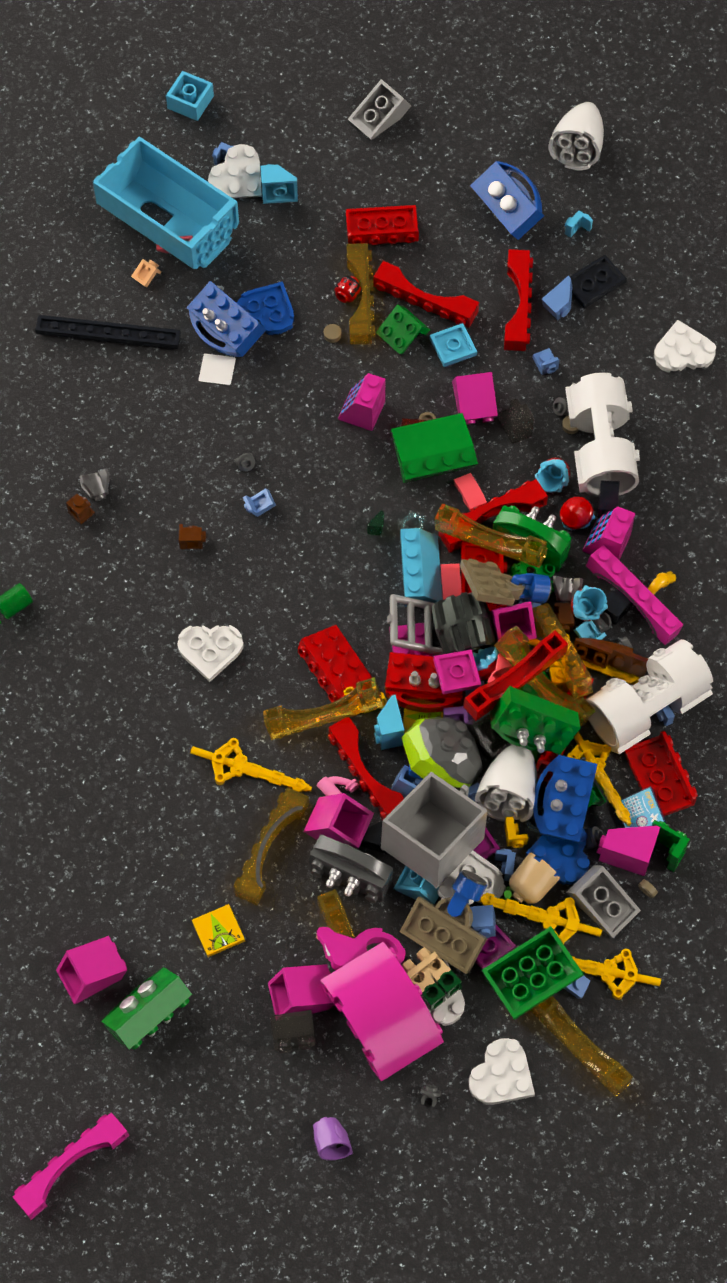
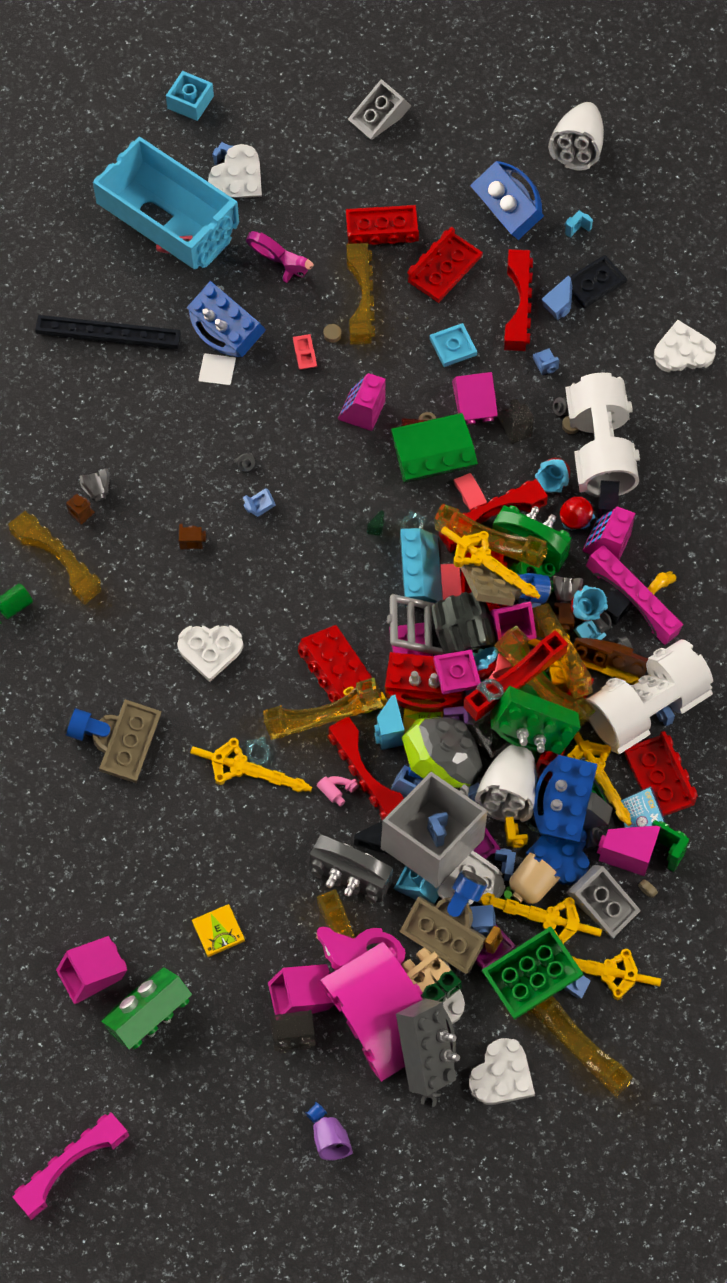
light nougat bracket [131,259,162,287] -> none
clear yellow arch [233,787,309,905] -> none
blue plate [236,281,294,335] -> none
medium azure slope [260,164,298,204] -> none
dark pink slope [303,793,374,848] -> none
red head [334,276,361,303] -> none
red arch [373,261,479,328] -> none
green bracket [376,304,430,355] -> none
none -> clear yellow arch [8,511,102,605]
none -> dark tan plate [65,699,162,783]
none -> dark pink animal [246,231,314,283]
none -> clear light blue piece [246,737,270,765]
none -> coral slope [293,334,317,370]
none -> blue axle [305,1102,327,1123]
none -> dark grey piece [396,998,460,1096]
none -> red bracket [407,227,483,303]
none -> medium blue bracket [427,812,448,847]
none -> yellow bar [441,526,541,599]
none -> clear light blue piece [477,679,504,702]
none -> pearl gold tile [484,926,503,954]
none -> dark grey slope [583,792,613,829]

